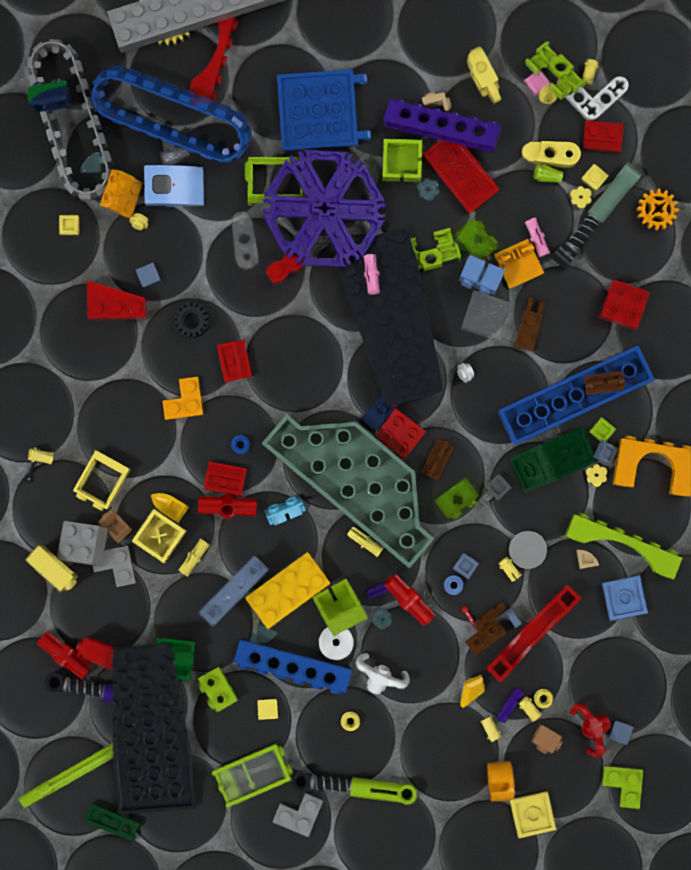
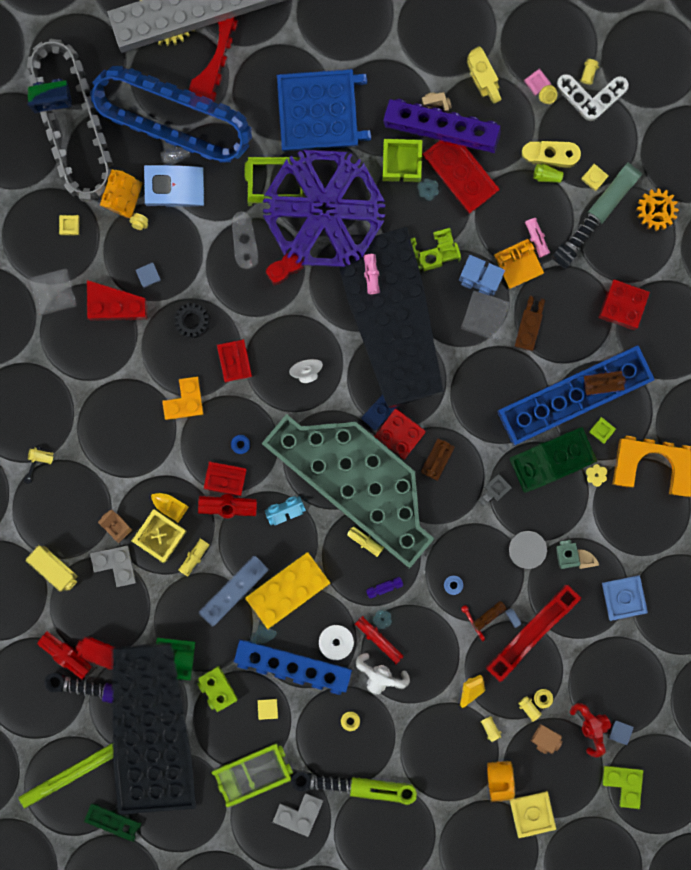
light grey brick [57,521,108,567] -> none
light yellow window [73,450,131,511] -> none
clear light blue tile [81,152,101,173] -> none
lime piece [313,579,367,637] -> none
red piece [384,573,435,626] -> none
clear neon green brick [434,478,479,520] -> none
sand blue tile [453,553,479,579] -> none
clear neon green brick [455,218,498,261] -> none
white plate [457,363,474,383] -> none
reddish brown hinge [465,619,507,656] -> none
dark purple axle [496,687,524,723] -> none
light yellow pin [498,556,522,582] -> none
lime piece [525,41,586,100] -> none
lime arch [565,513,682,580] -> none
light yellow plant [570,186,591,209] -> none
red plate [583,121,624,153] -> none
sand blue tile [594,440,619,466] -> none
none -> clear plate [29,269,77,316]
none -> white piece [289,359,323,383]
none -> red pin [354,615,404,664]
none -> sand green brick [556,540,581,569]

